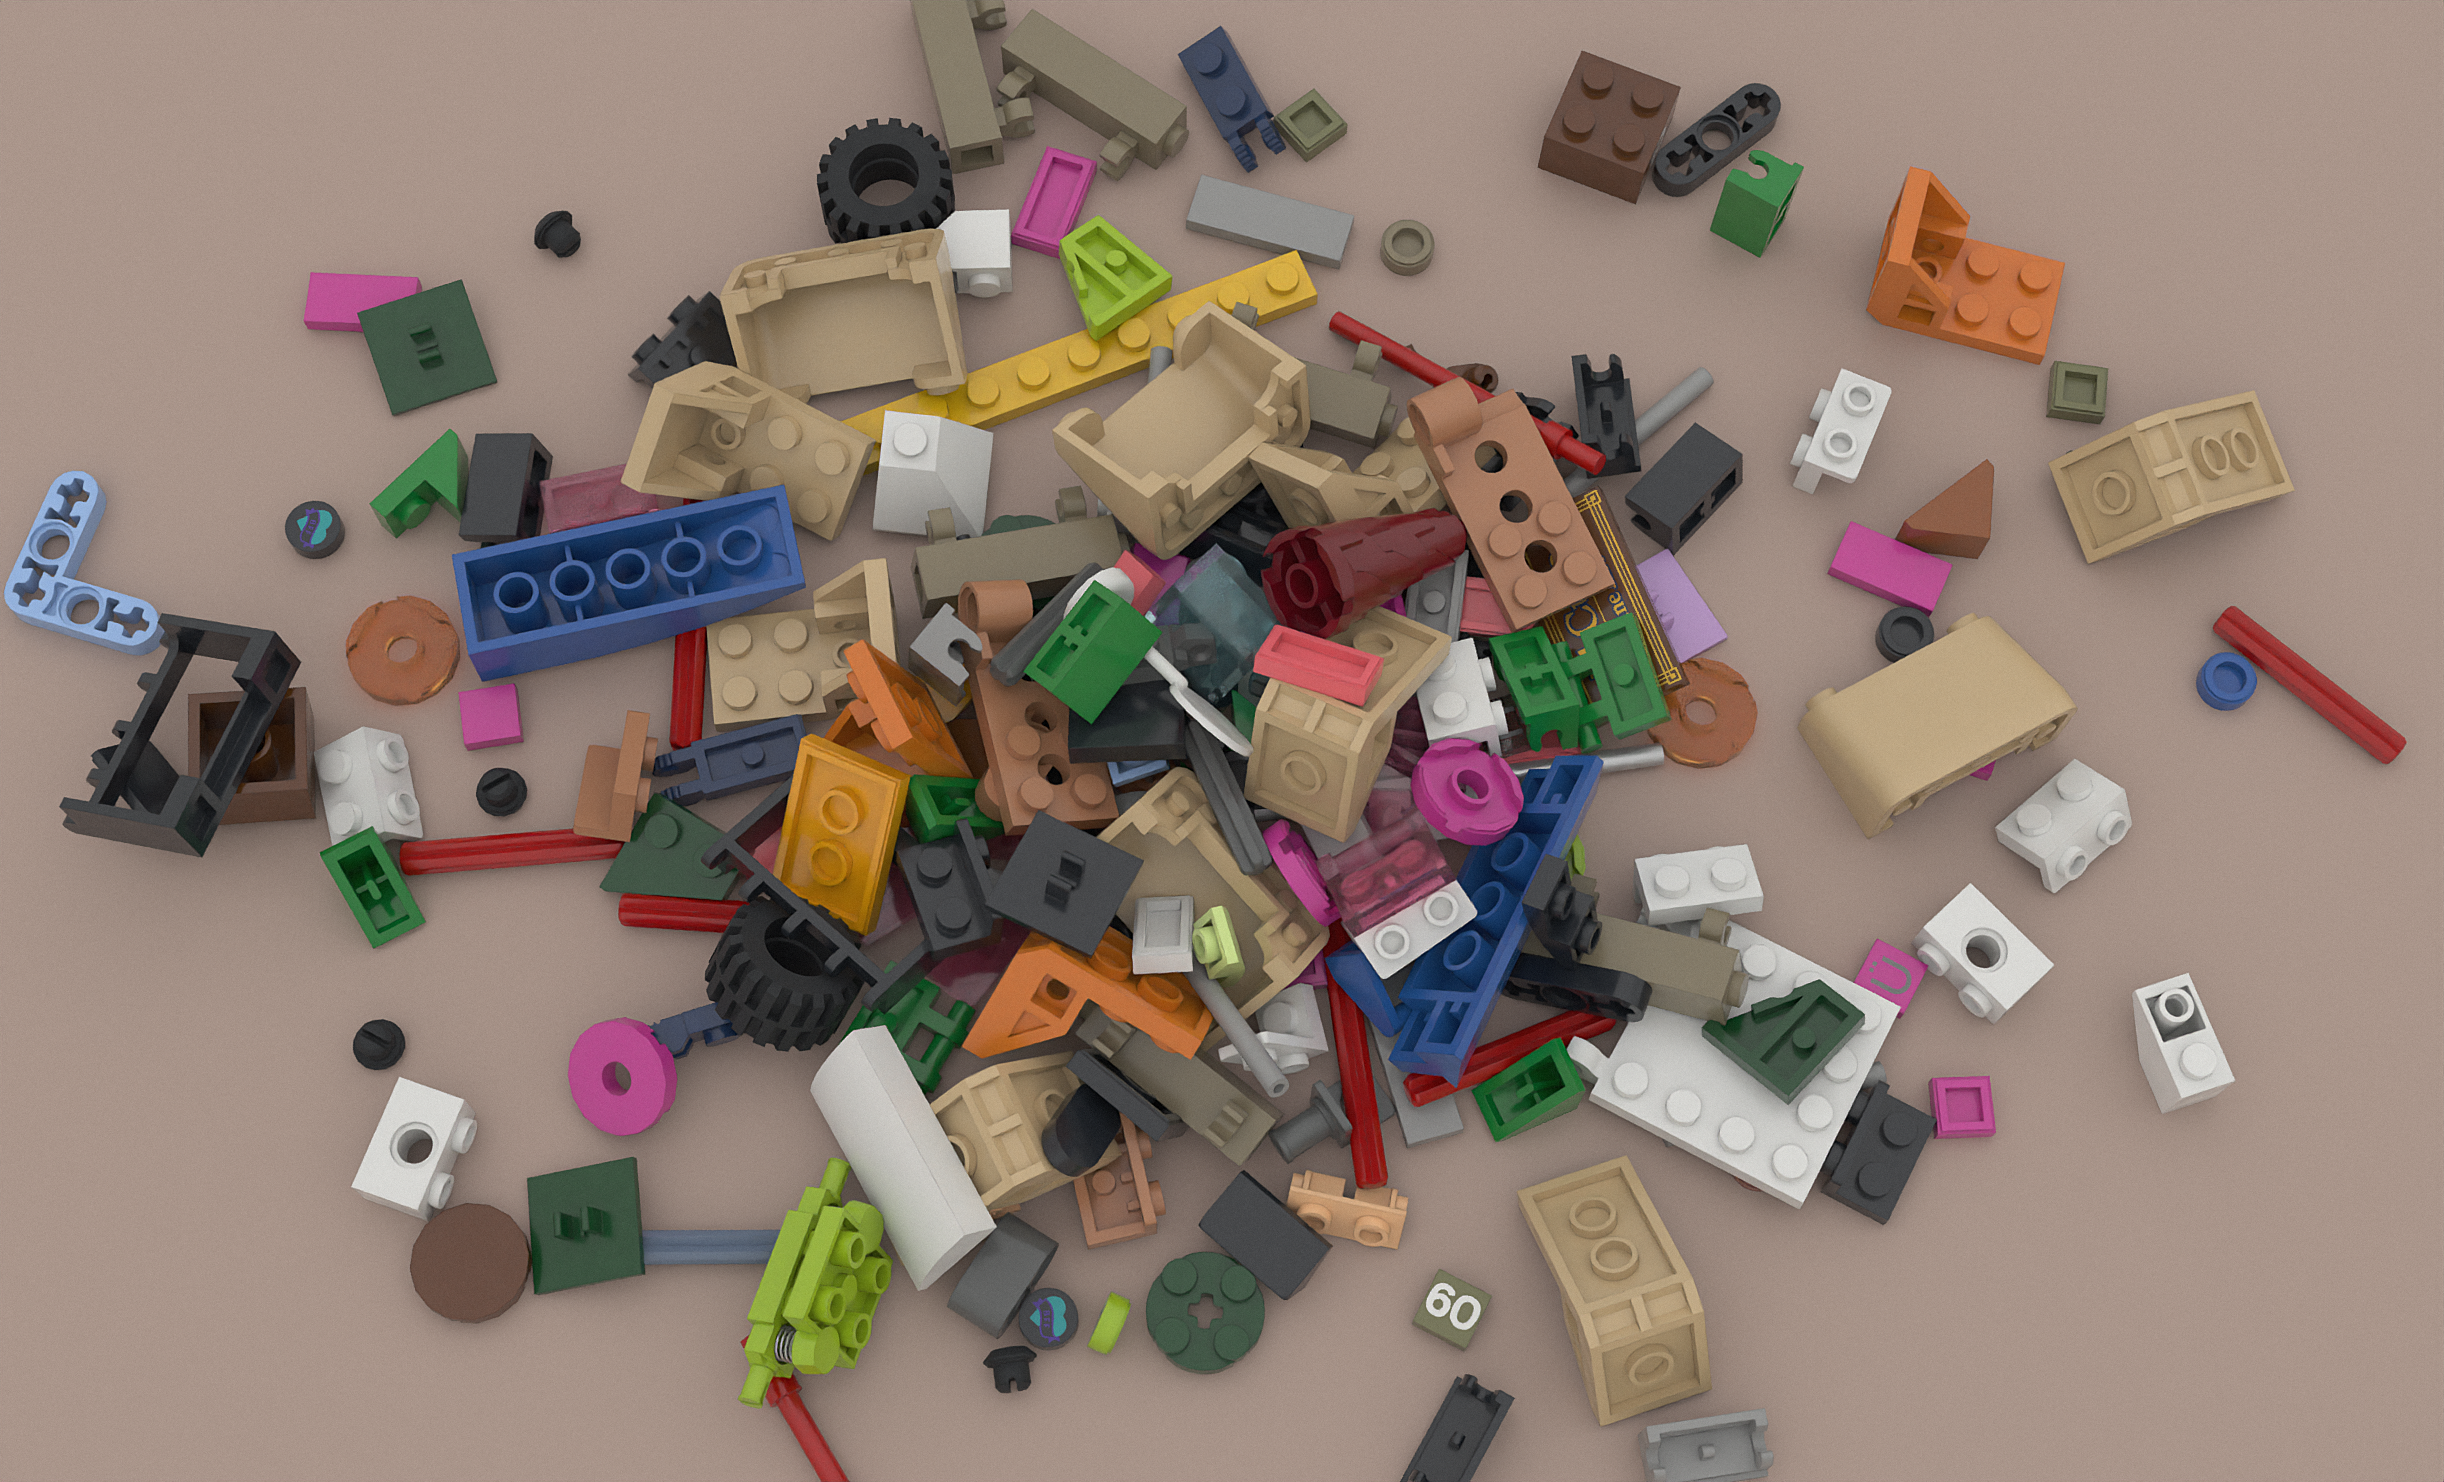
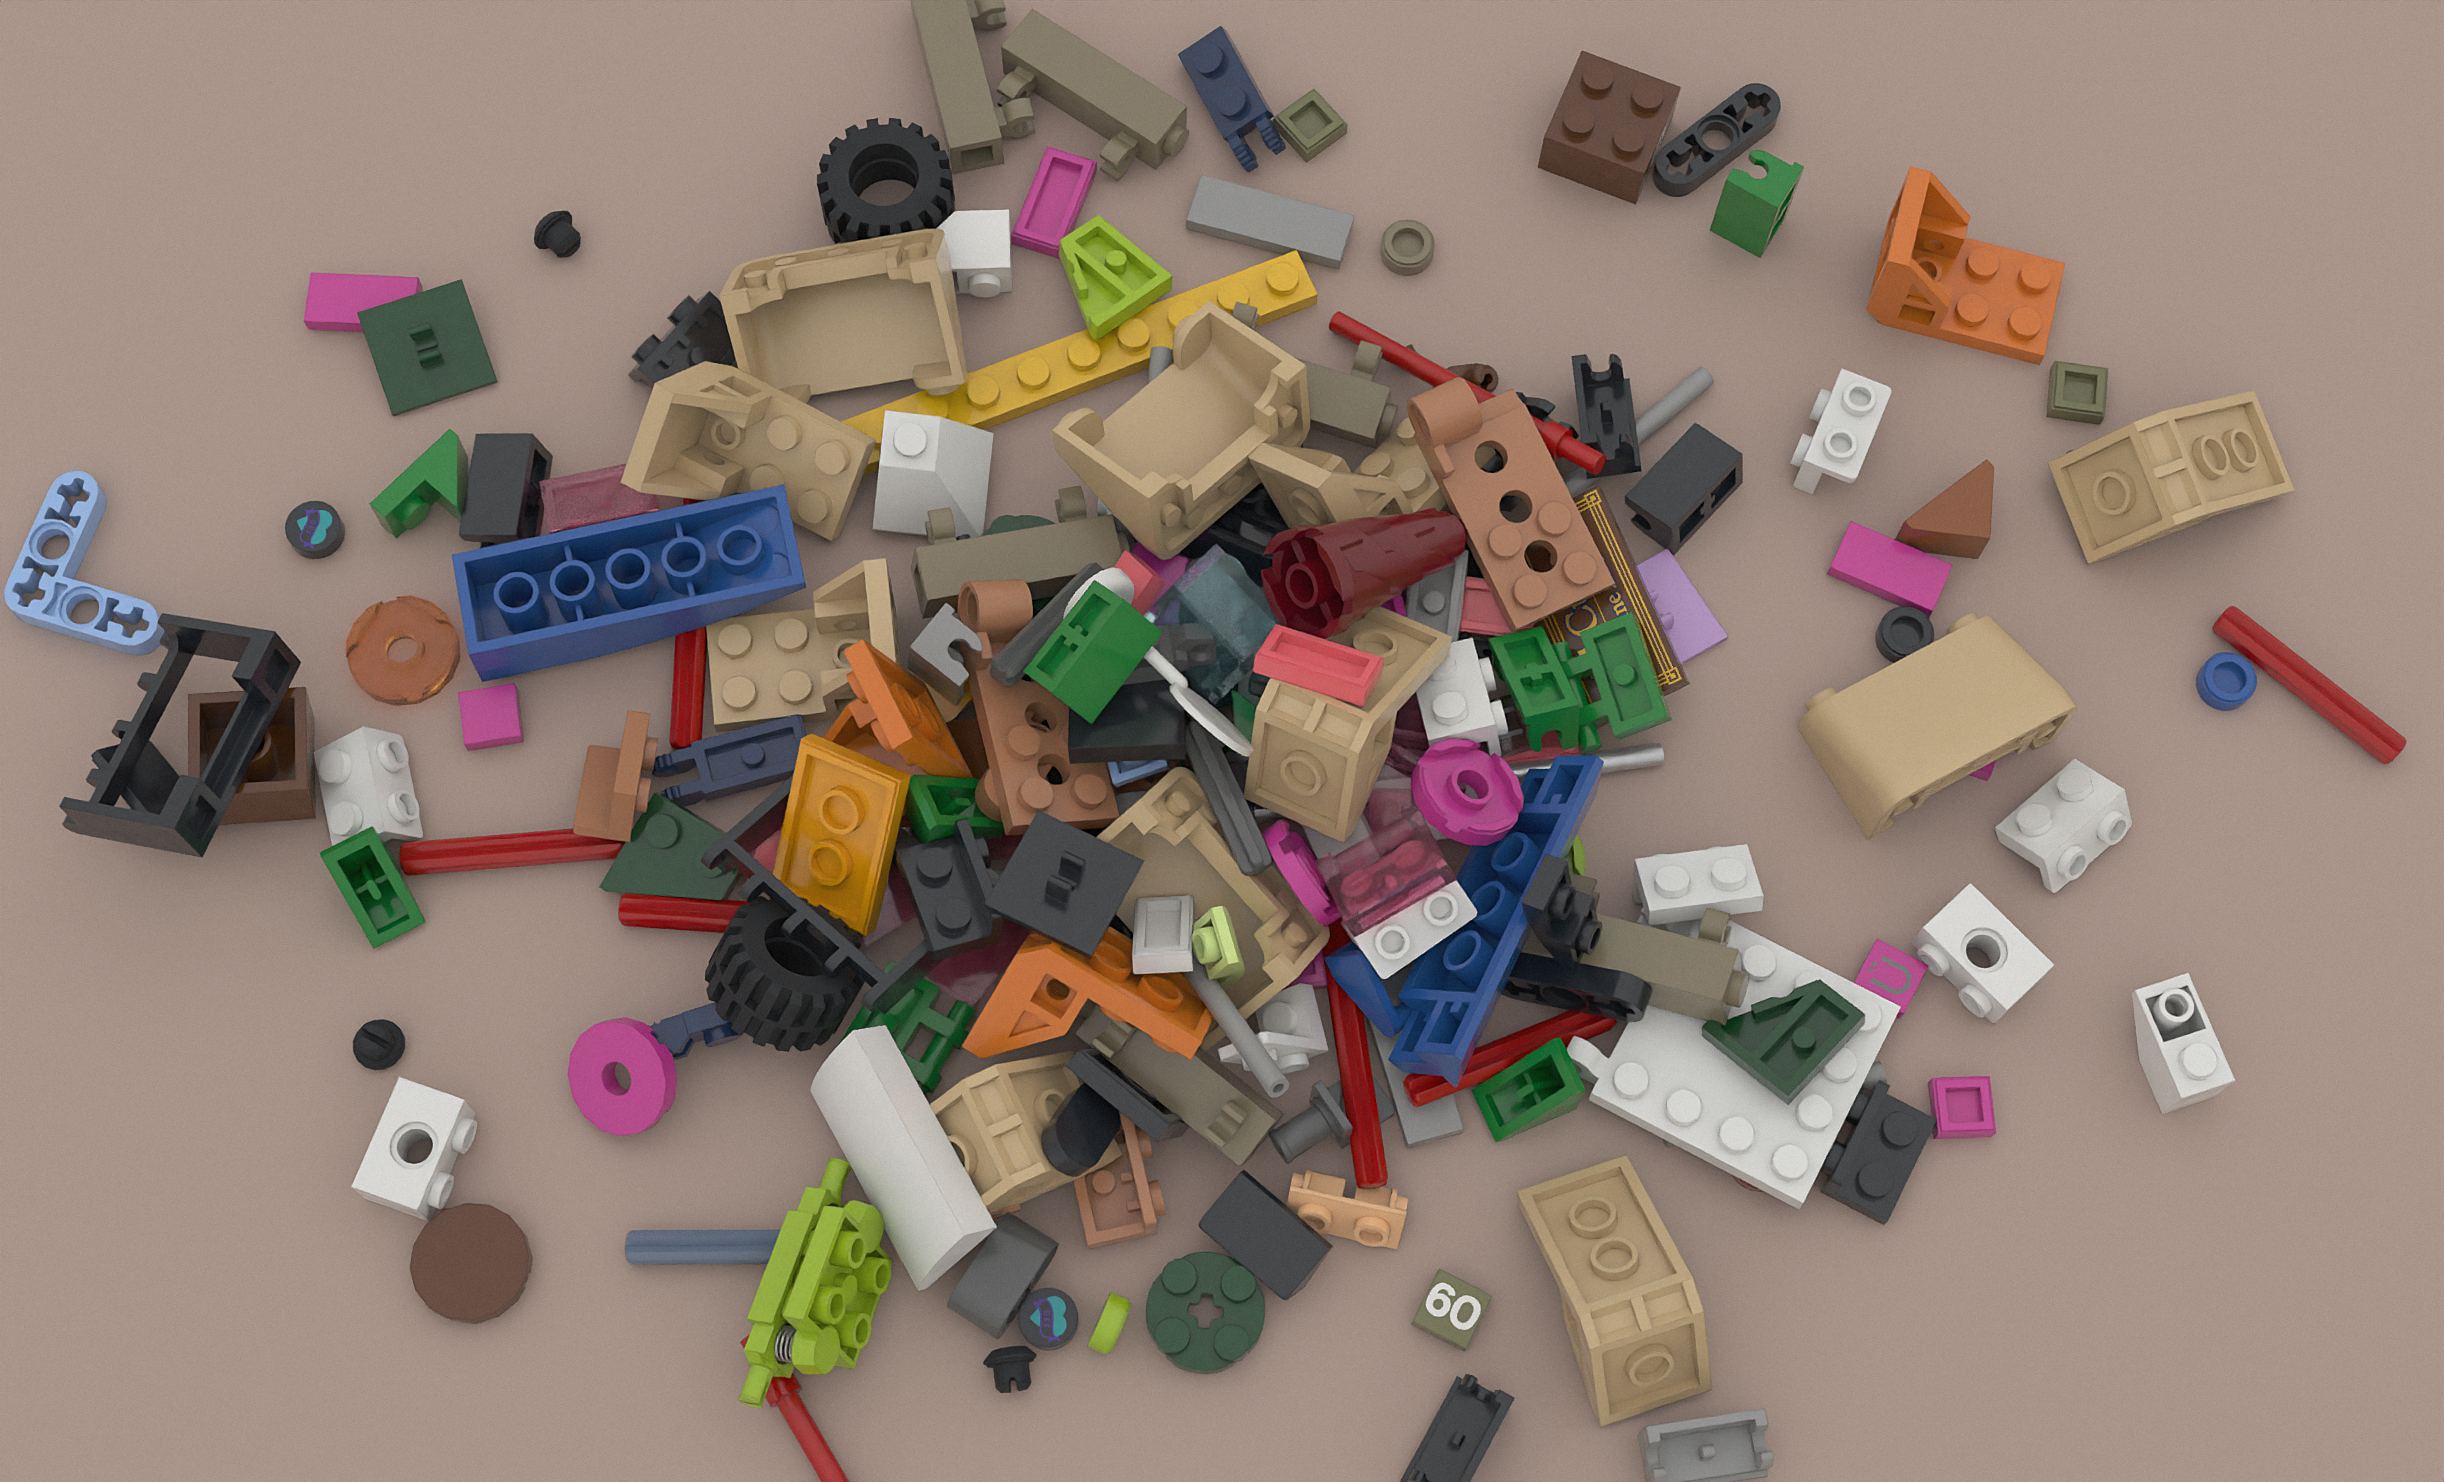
black piece [476,768,527,817] -> none
dark green piece [527,1157,645,1295] -> none
clear orange tile [1647,658,1758,769] -> none

